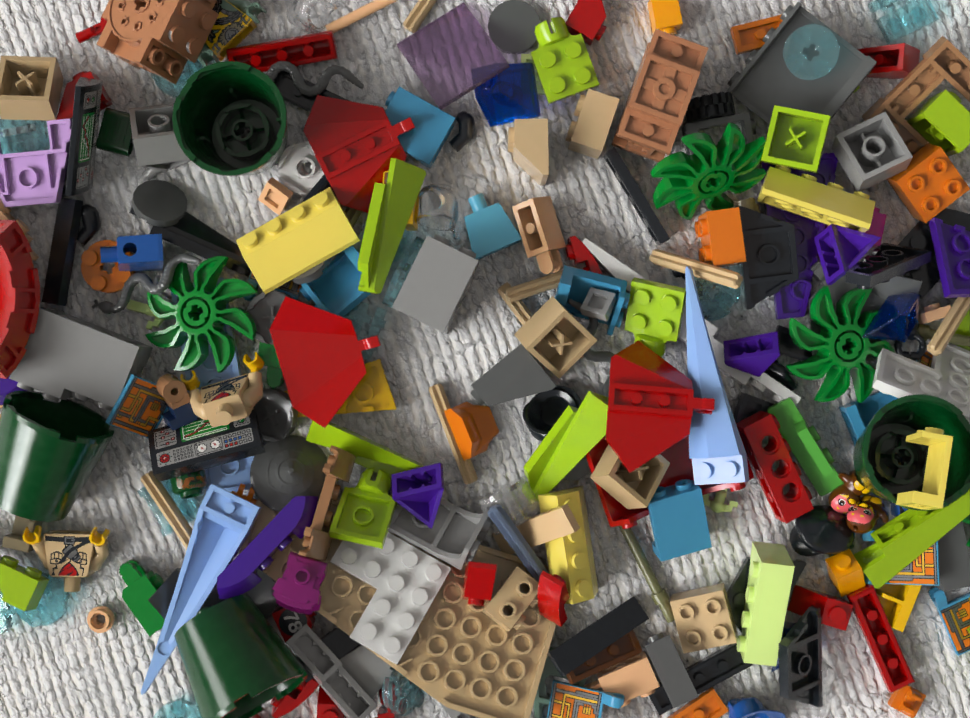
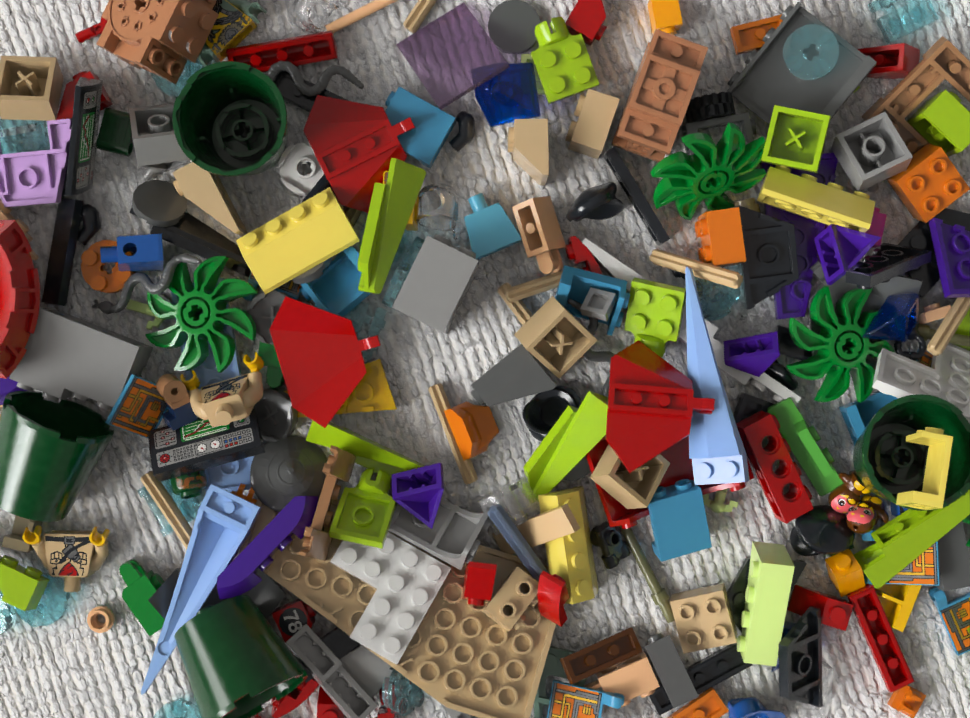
light nougat plate [258,177,294,215] -> none
magenta piece [272,552,328,615] -> none
black tile [547,596,649,677] -> none
none -> tan slope [172,162,248,237]
none -> black piece [566,182,624,222]
none -> black plate [590,521,631,569]

